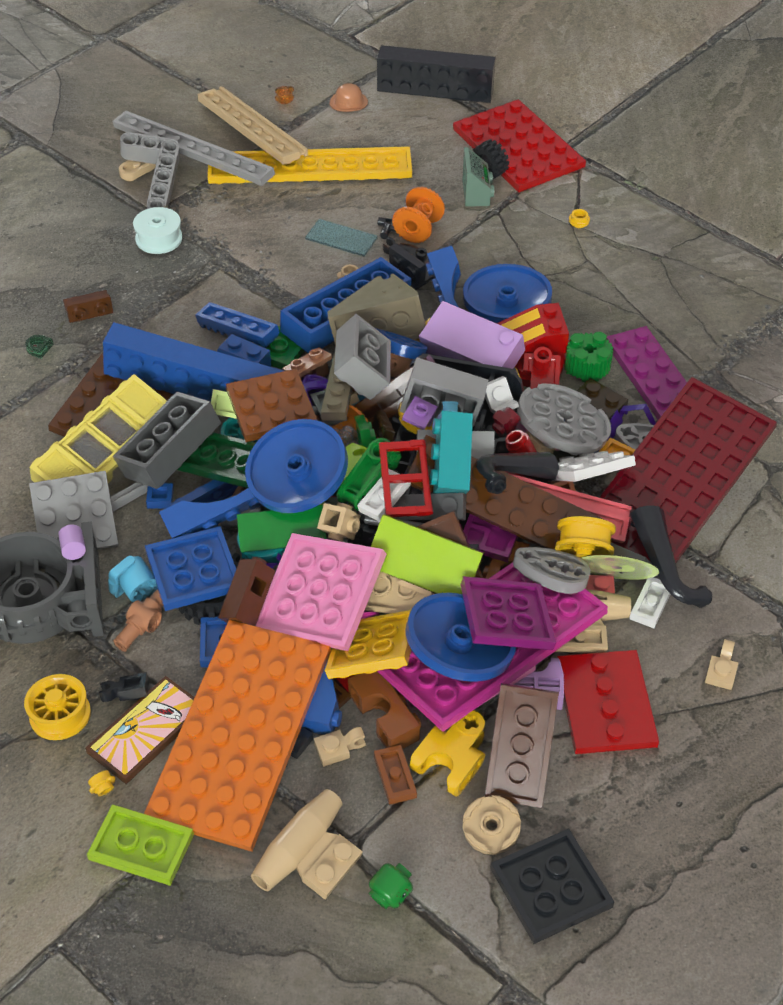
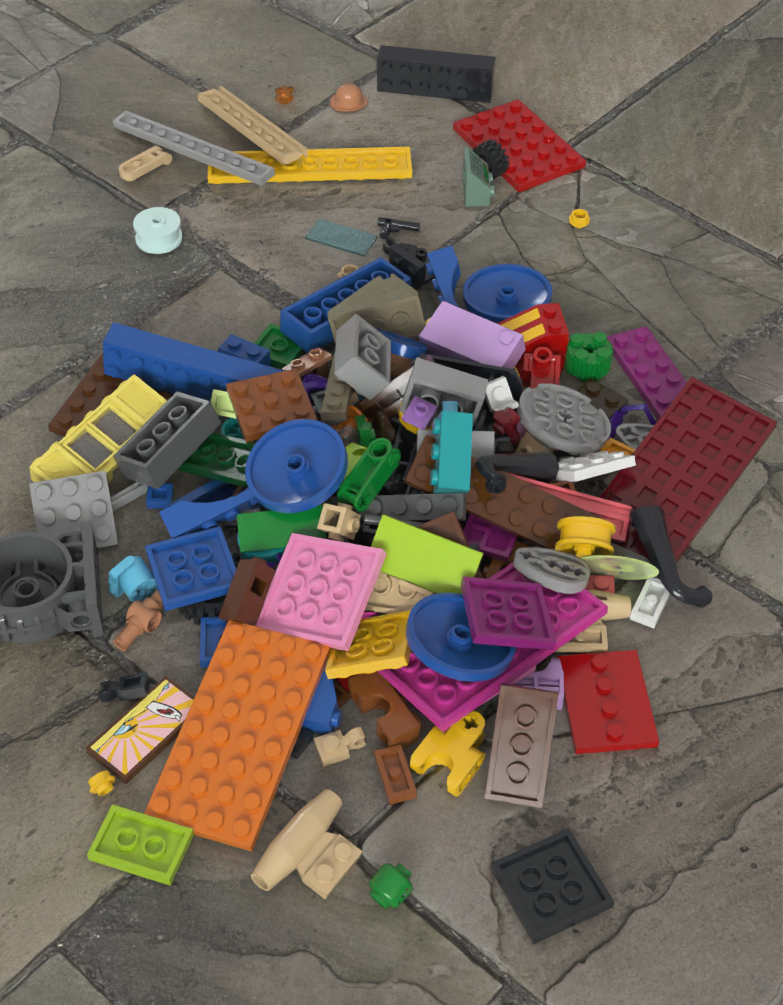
yellow wheel [24,674,91,740] -> none
clear green tile [25,335,54,358] -> none
lavender piece [58,525,86,560] -> none
reddish brown bracket [63,290,113,323] -> none
light grey beam [120,132,179,209] -> none
blue gear [195,302,280,348] -> none
white plate [357,469,411,522] -> none
red window [379,439,433,517] -> none
orange hose [392,187,445,243] -> none
tan plate [463,795,521,855] -> none
red brick [505,430,537,453] -> none
tan plate [705,639,738,690] -> none

